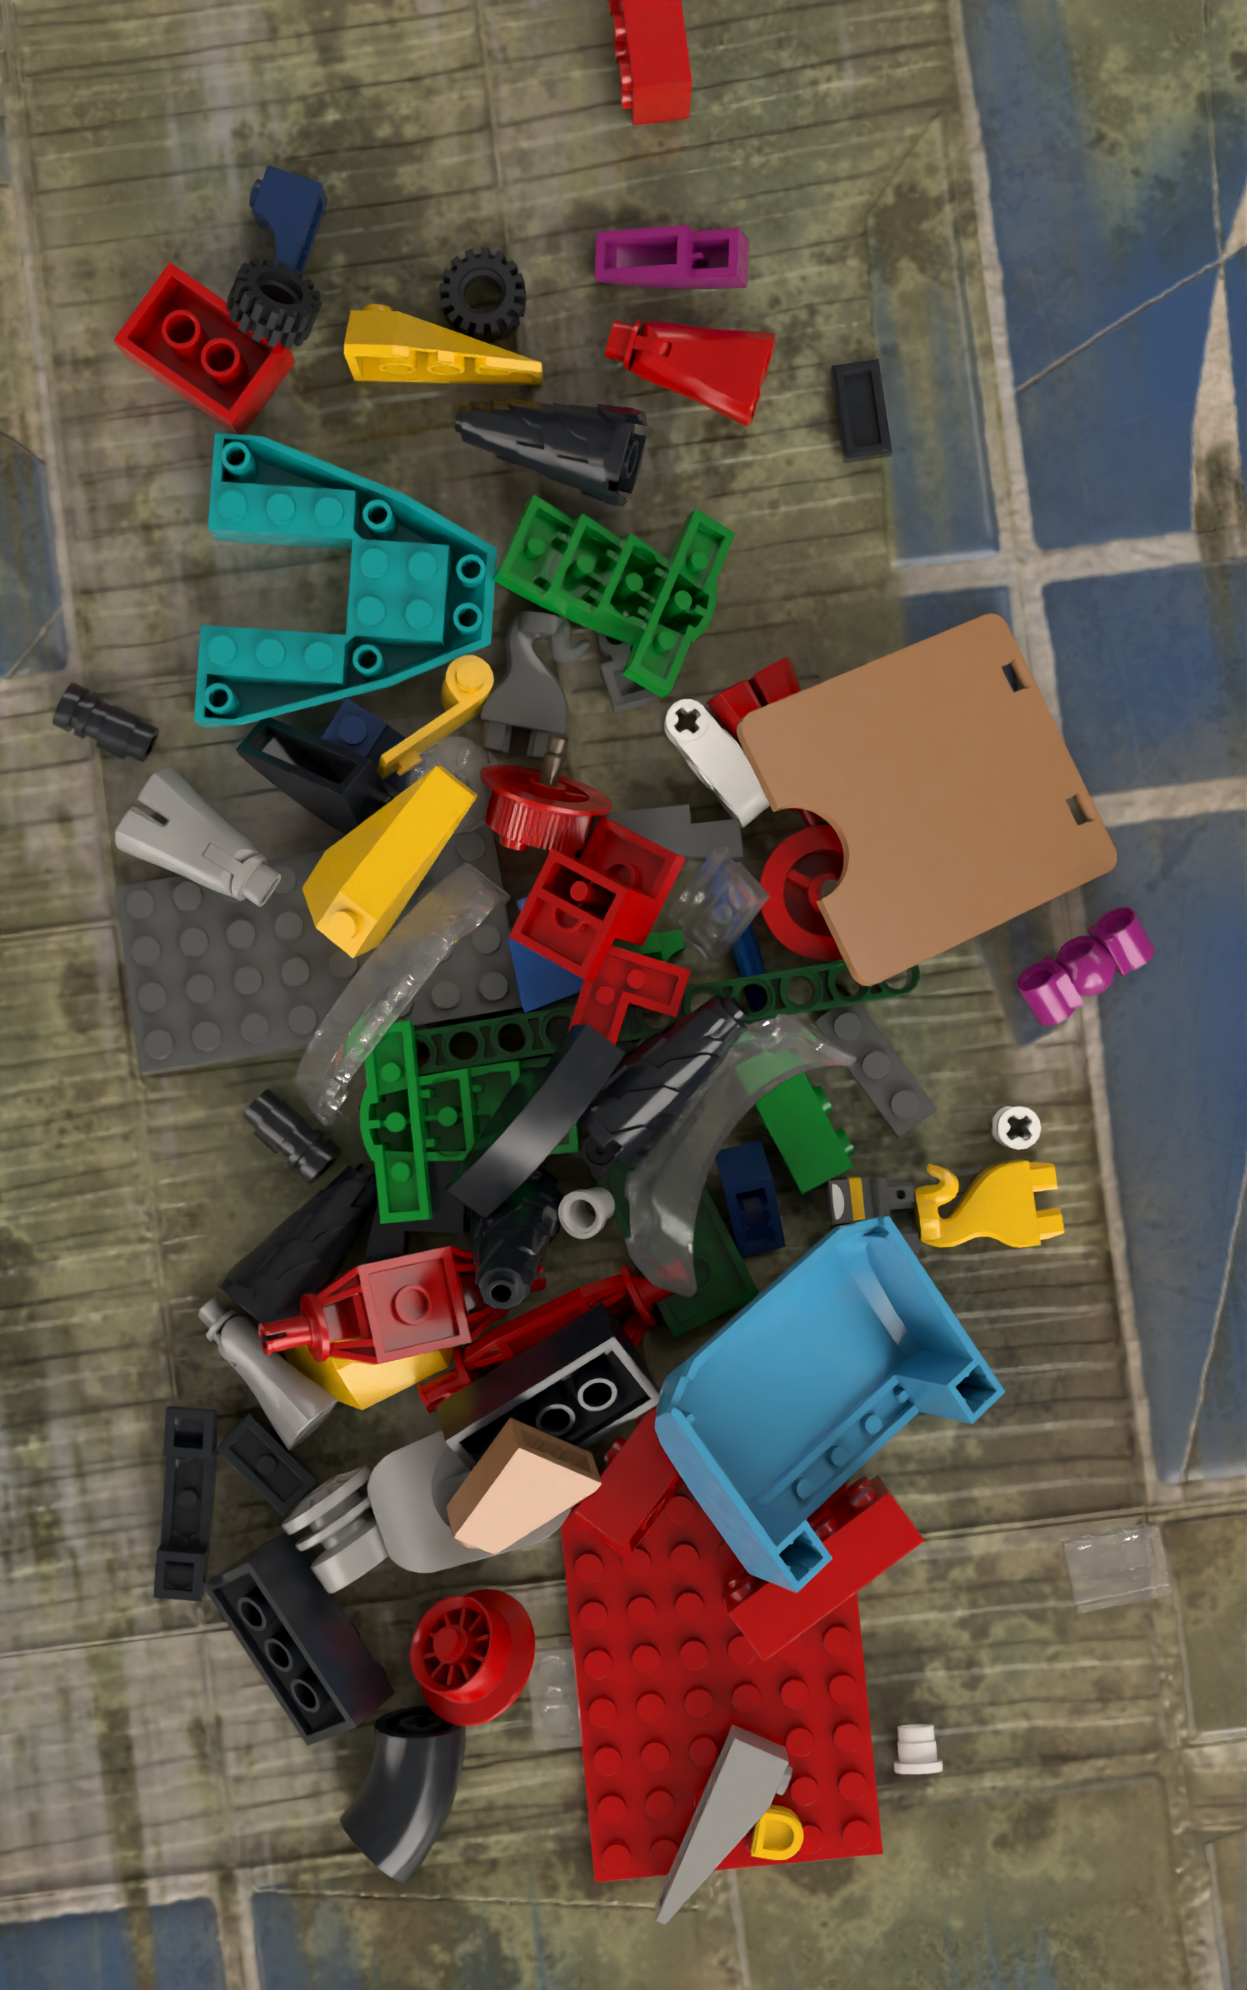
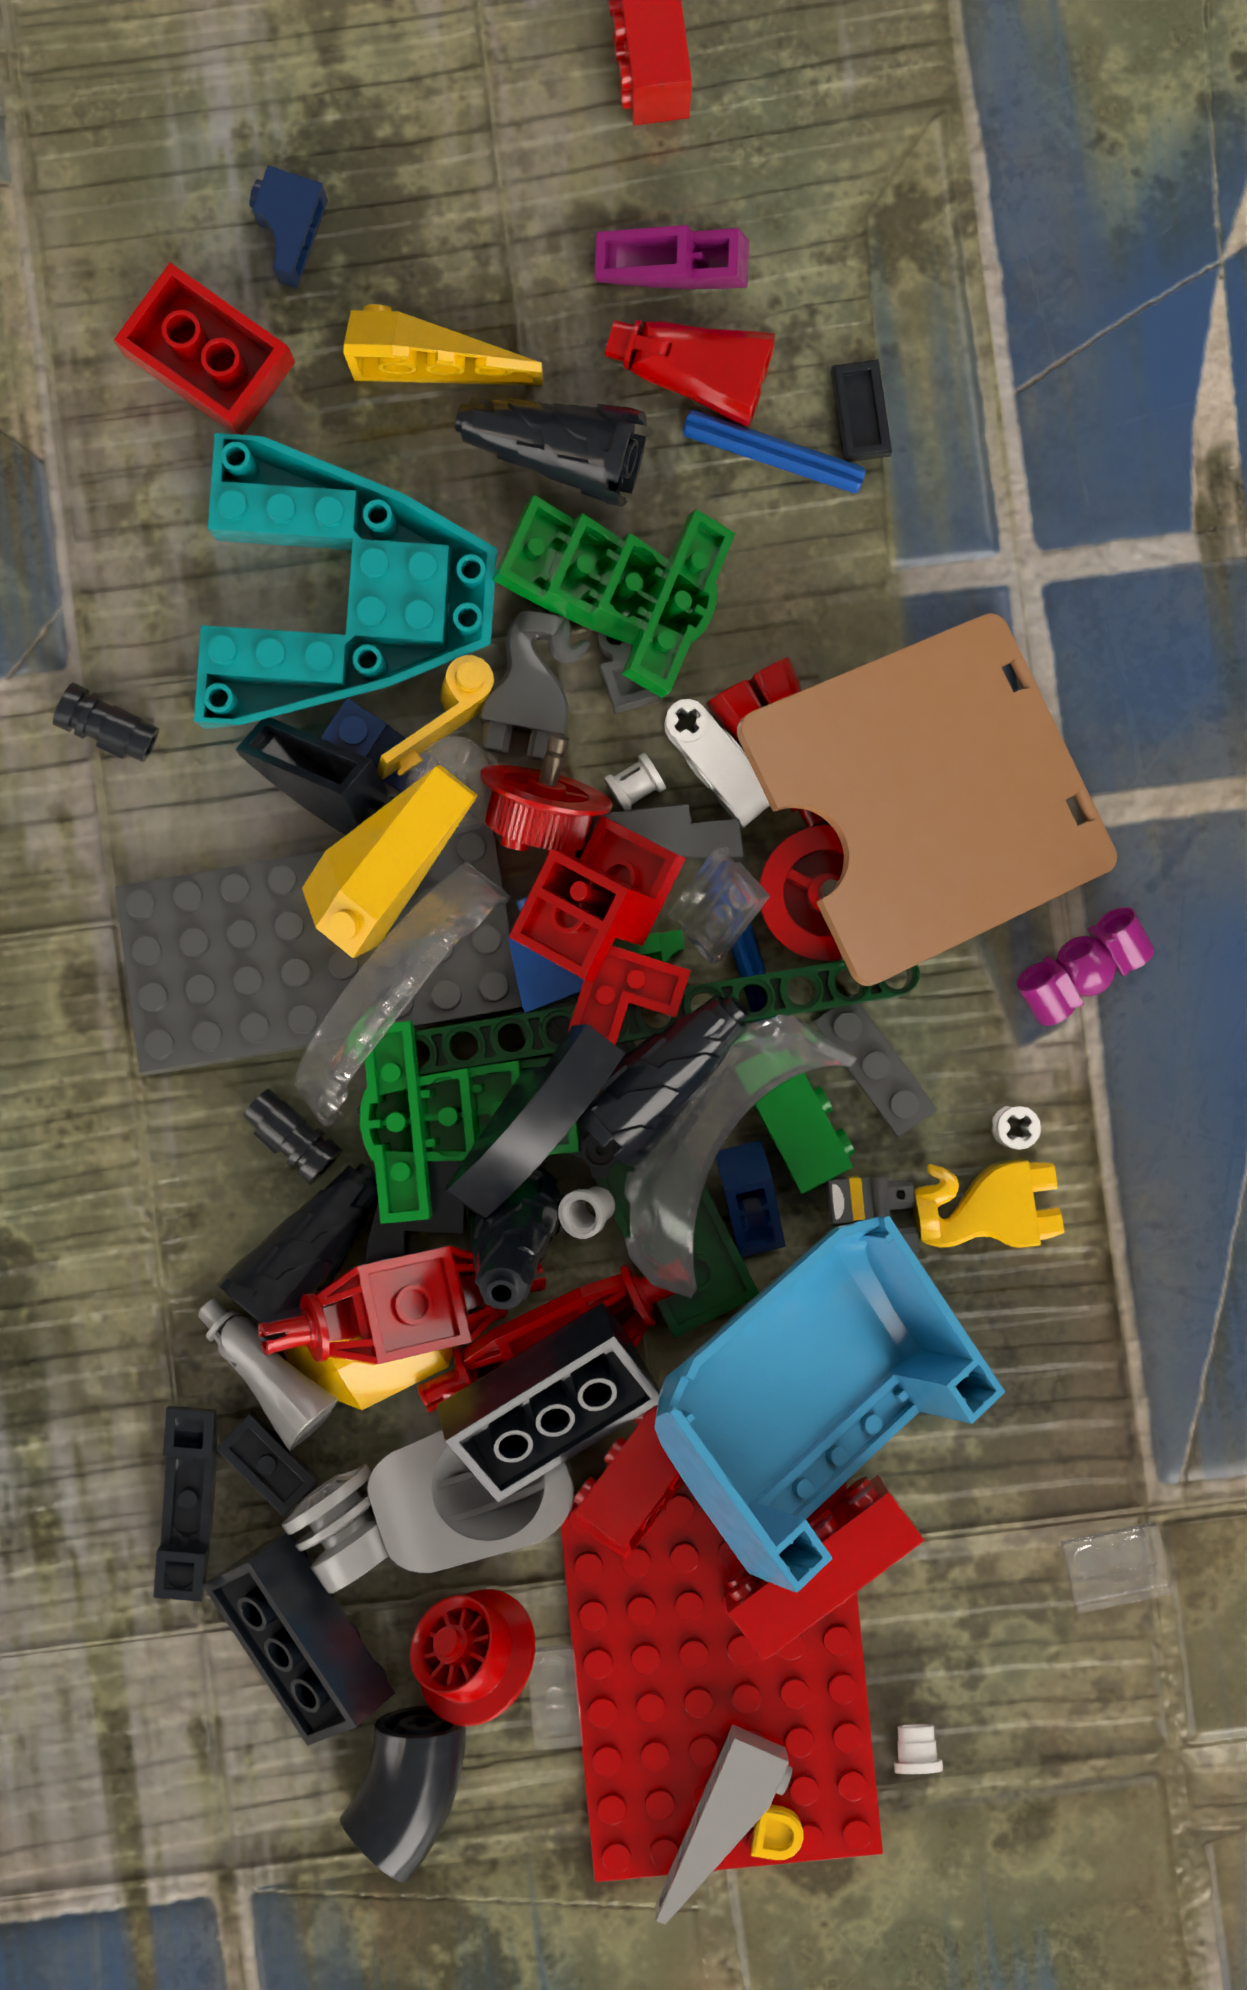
light grey piece [115,768,281,907] -> none
black tyre [226,259,322,348] -> none
black tyre [439,247,527,344] -> none
slope [446,1418,602,1555] -> none
none -> white bush [604,752,666,811]
none -> blue axle [683,410,865,493]

